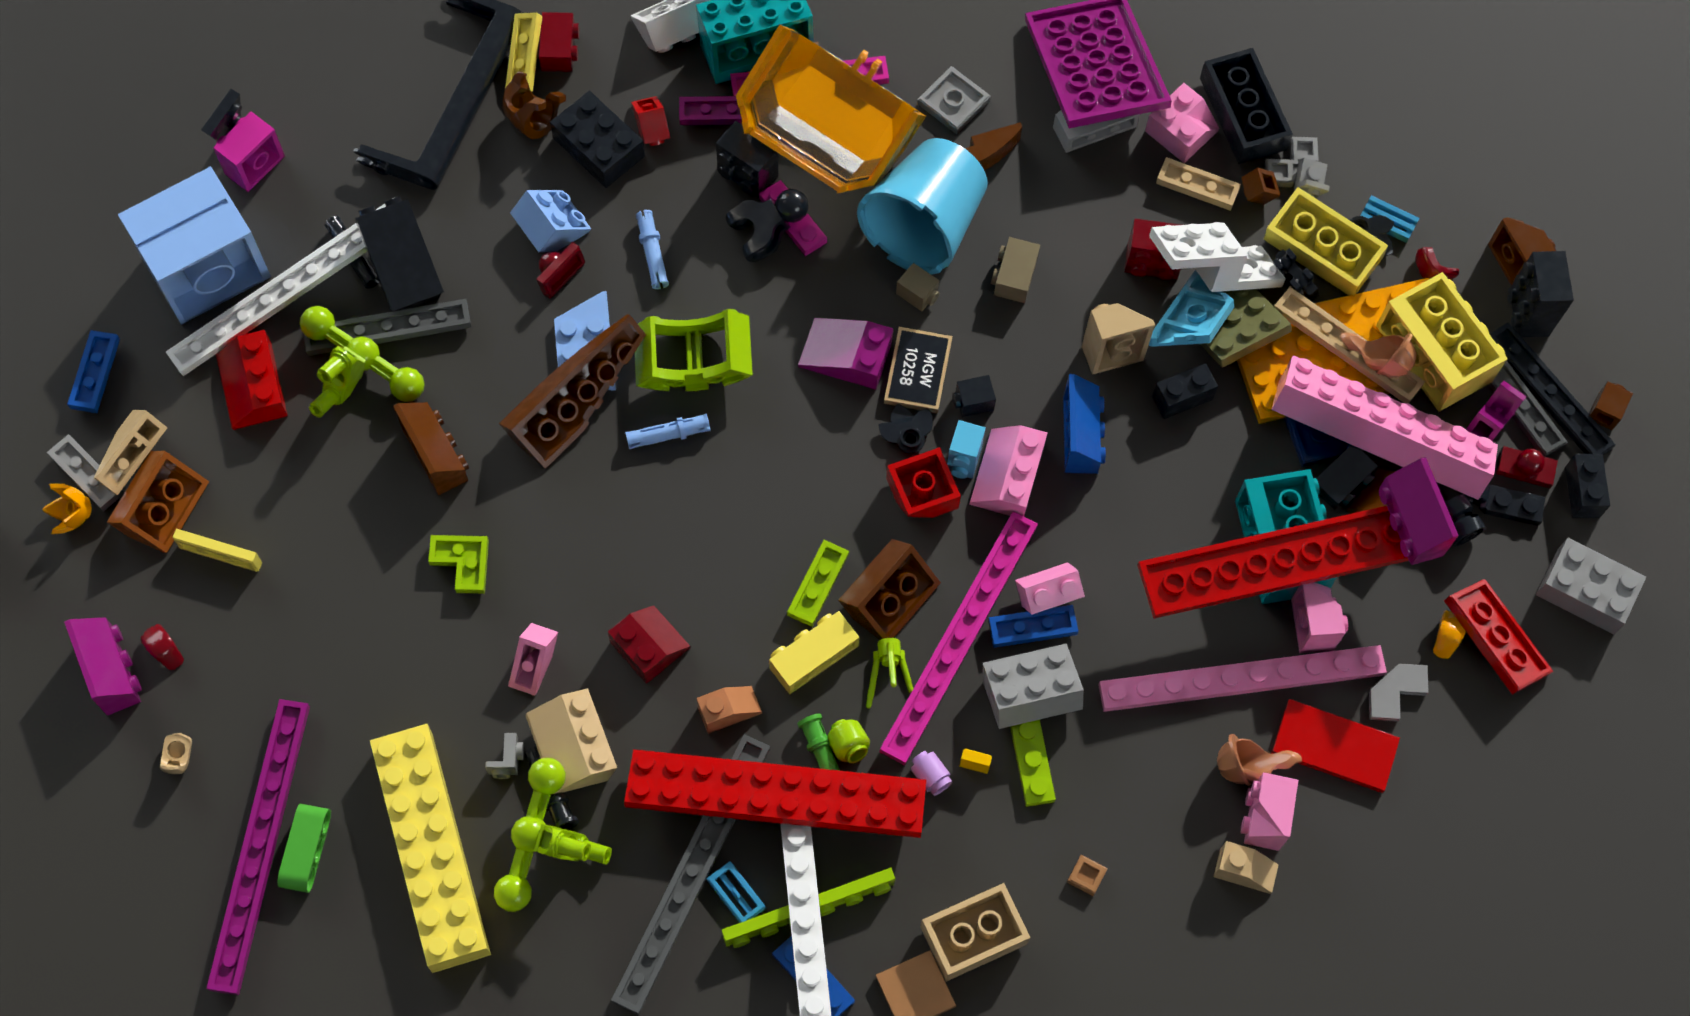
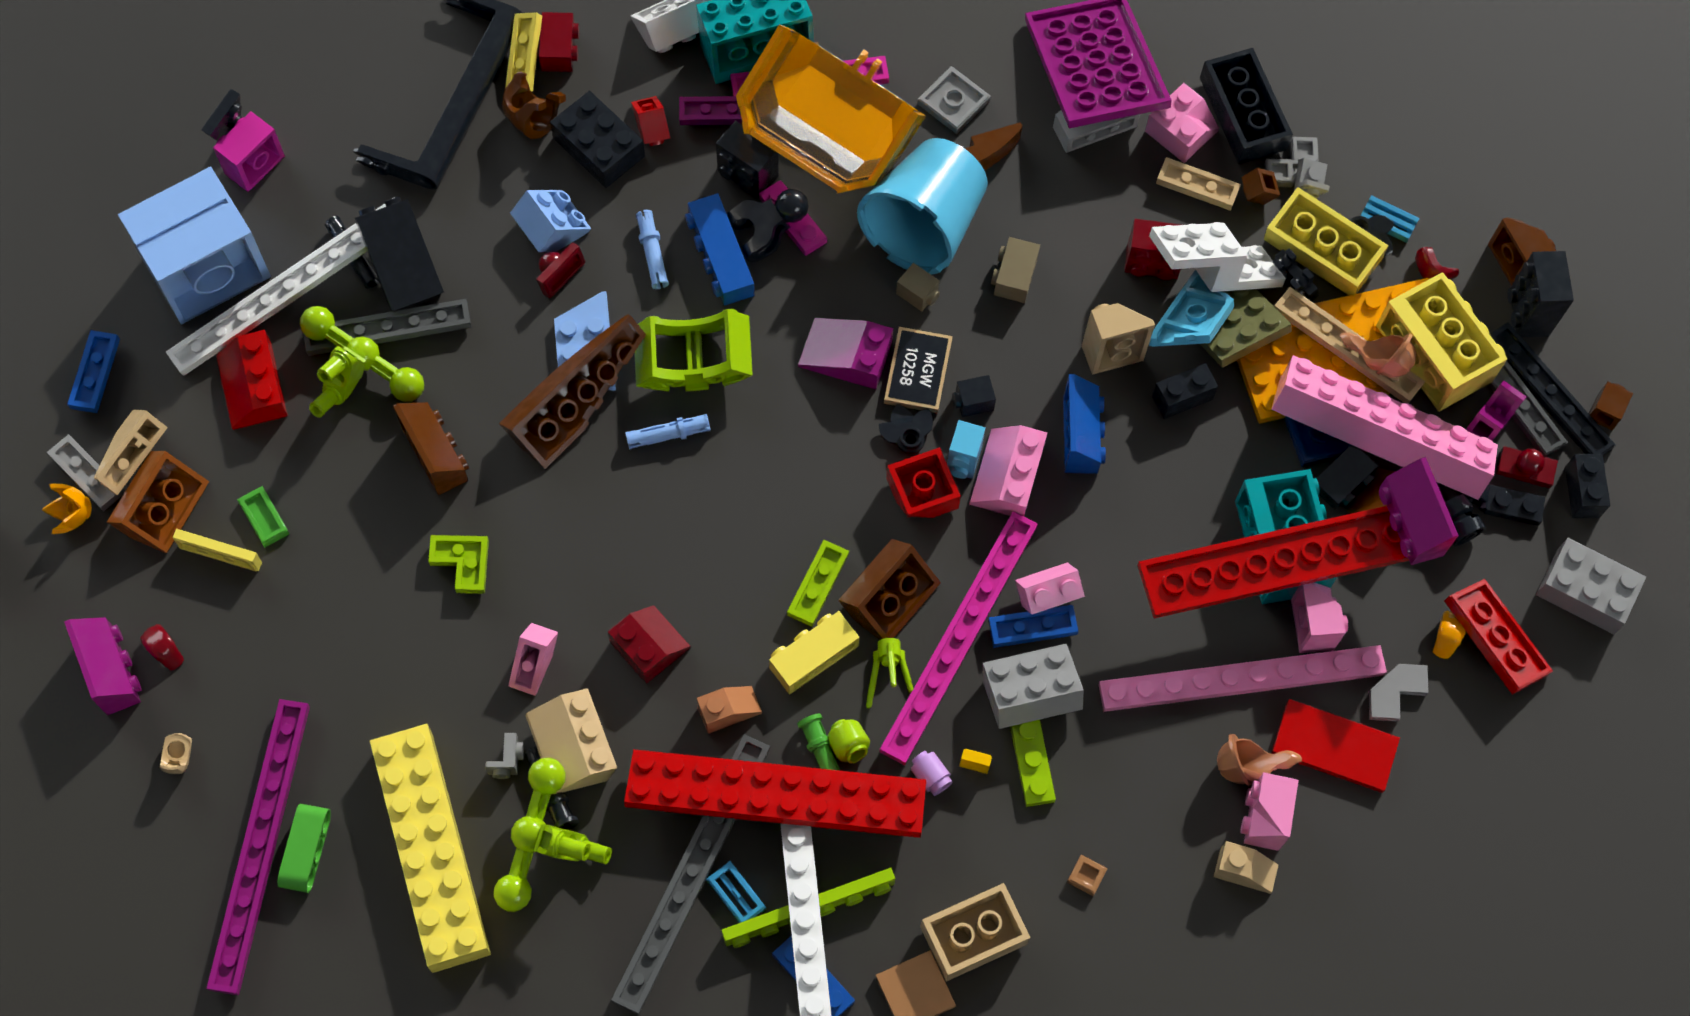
none -> bright green tile [237,486,290,548]
none -> blue brick [685,193,755,306]

